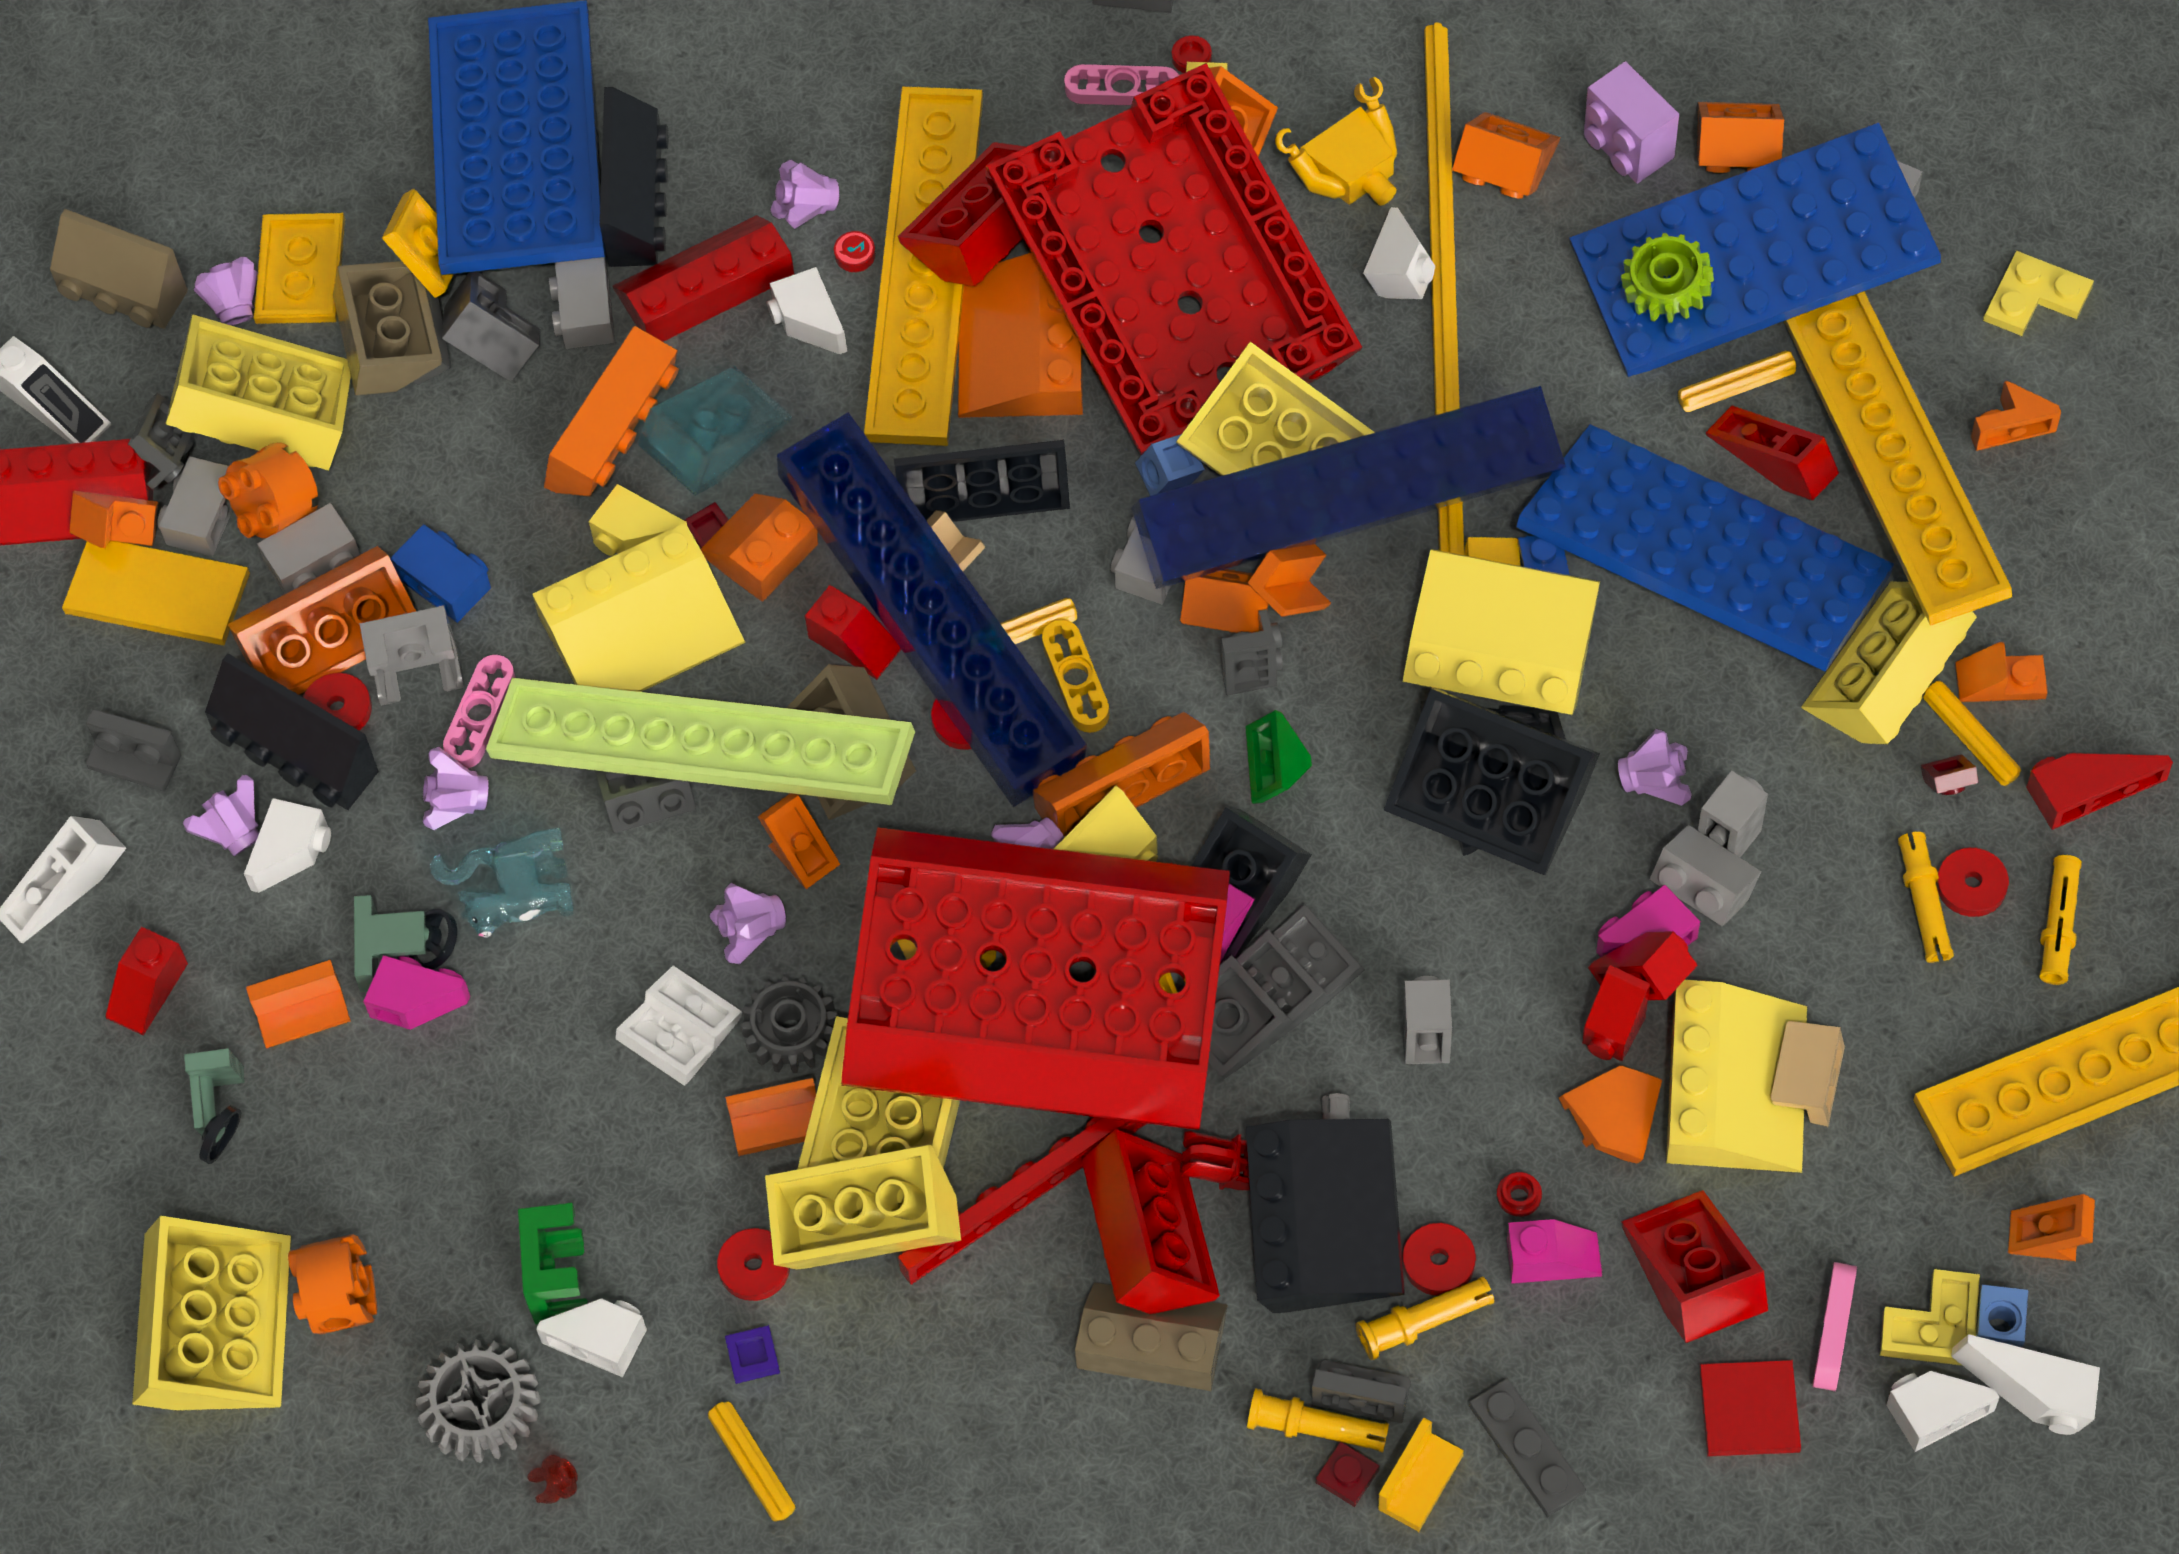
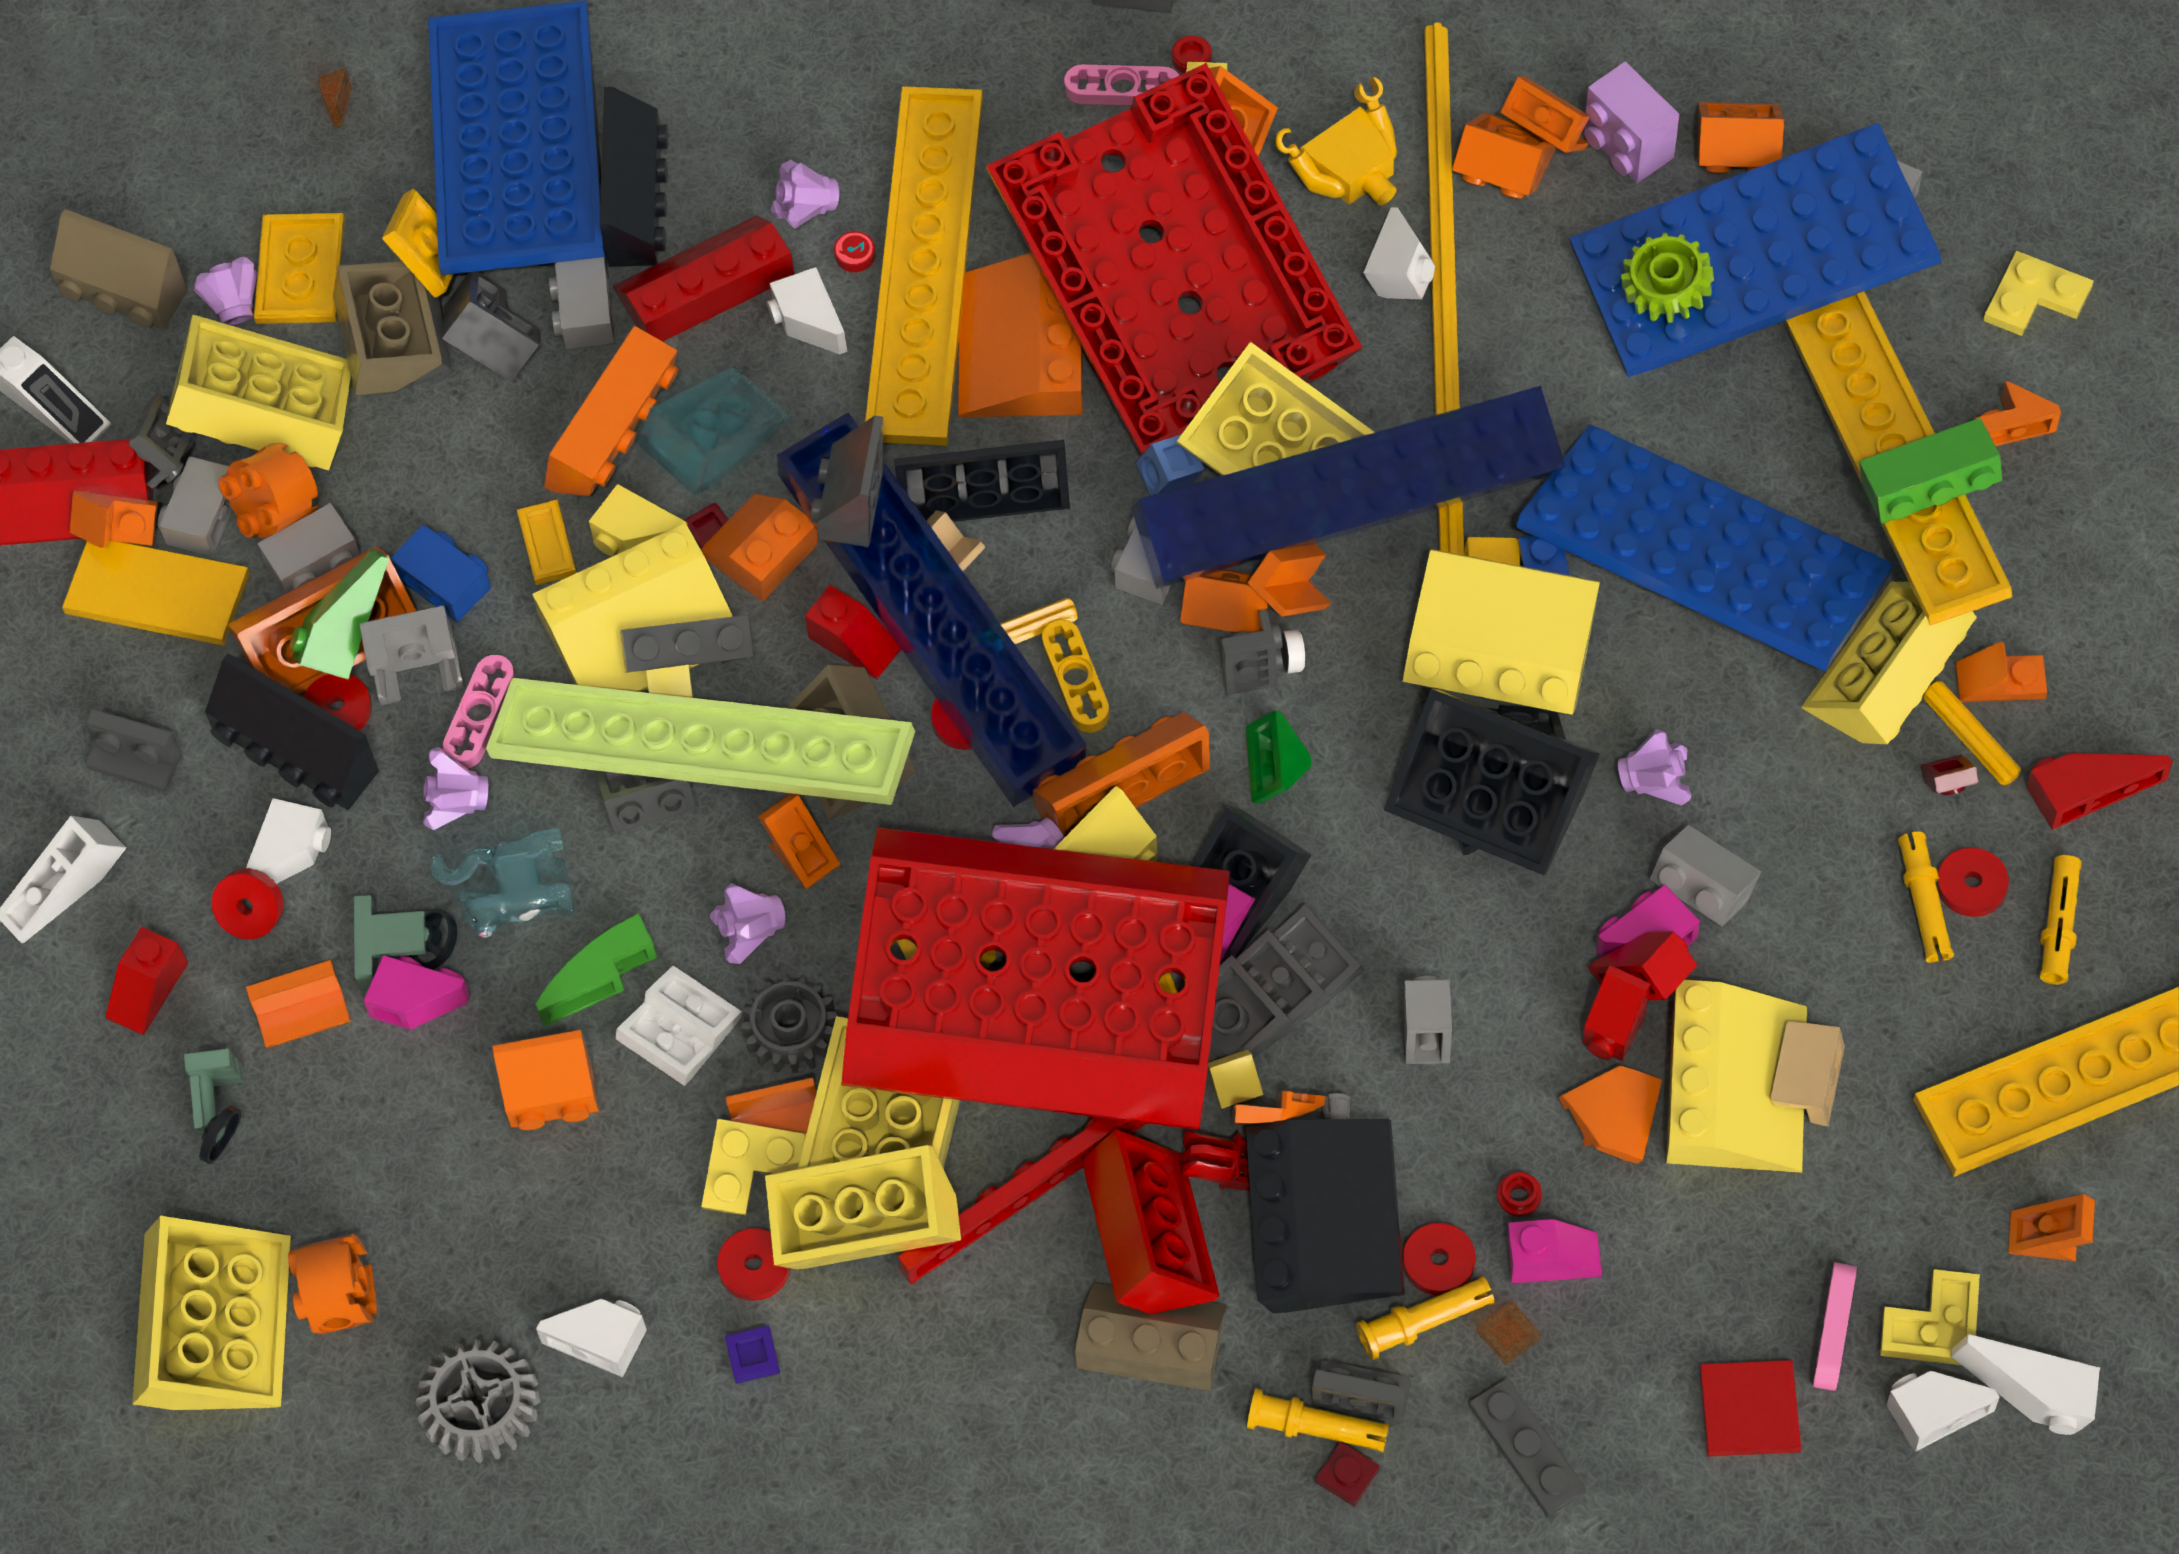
lavender rock [183,775,259,857] -> none
green panel [518,1203,588,1325] -> none
clear red plate [527,1455,578,1504] -> none
yellow axle [708,1402,795,1521] -> none
red slope [897,142,1026,286] -> none
yellow panel [1378,1418,1464,1532] -> none
red slope [1621,1190,1768,1343] -> none
yellow axle [1678,351,1797,412] -> none
light grey brick [1698,770,1768,857] -> none
red slope [1706,406,1839,501] -> none
medium blue brick [1976,1284,2028,1348] -> none
none -> red piece [211,868,284,940]
none -> slope [290,549,389,679]
none -> clear orange slope [317,68,352,128]
none -> orange slope [492,1030,599,1130]
none -> yellow tile [517,500,576,585]
none -> bright green slope [535,913,657,1027]
none -> dark grey plate [620,615,754,673]
none -> light yellow tile [646,665,694,698]
none -> light yellow plate [701,1119,806,1216]
none -> dark grey slope [811,415,883,547]
none -> light yellow tile [1208,1049,1263,1109]
none -> orange slope [1231,1091,1325,1125]
none -> white tile [1280,630,1305,674]
none -> clear orange tile [1476,1301,1541,1366]
none -> orange panel [1500,76,1590,153]
none -> bright green brick [1859,417,2002,524]

